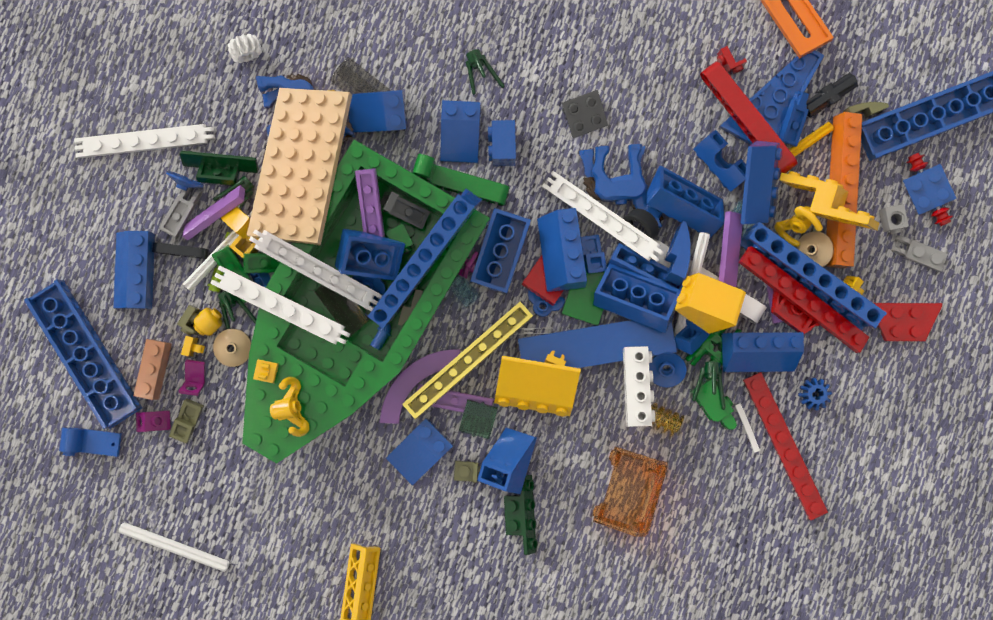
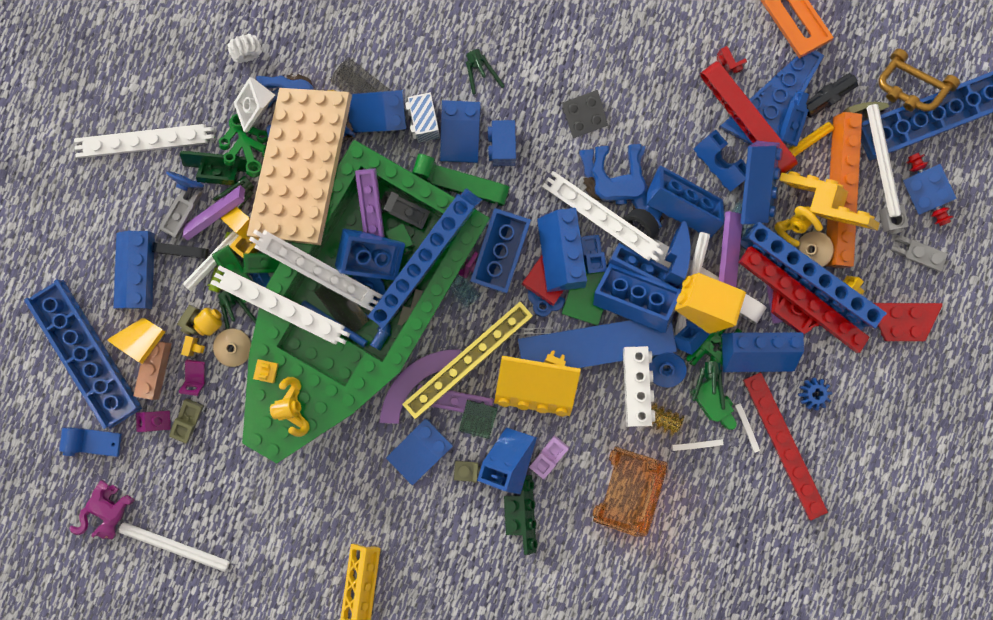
none -> magenta animal [69,480,135,540]
none -> yellow slope [107,318,165,364]
none -> green plant [218,114,268,178]
none -> white slope [234,77,275,133]
none -> blue bar [301,300,368,348]
none -> container [405,92,440,143]
none -> lavender slope [529,435,569,479]
none -> white piece [672,439,724,451]
none -> white axle [867,104,901,217]
none -> pearl gold bar [878,48,960,112]

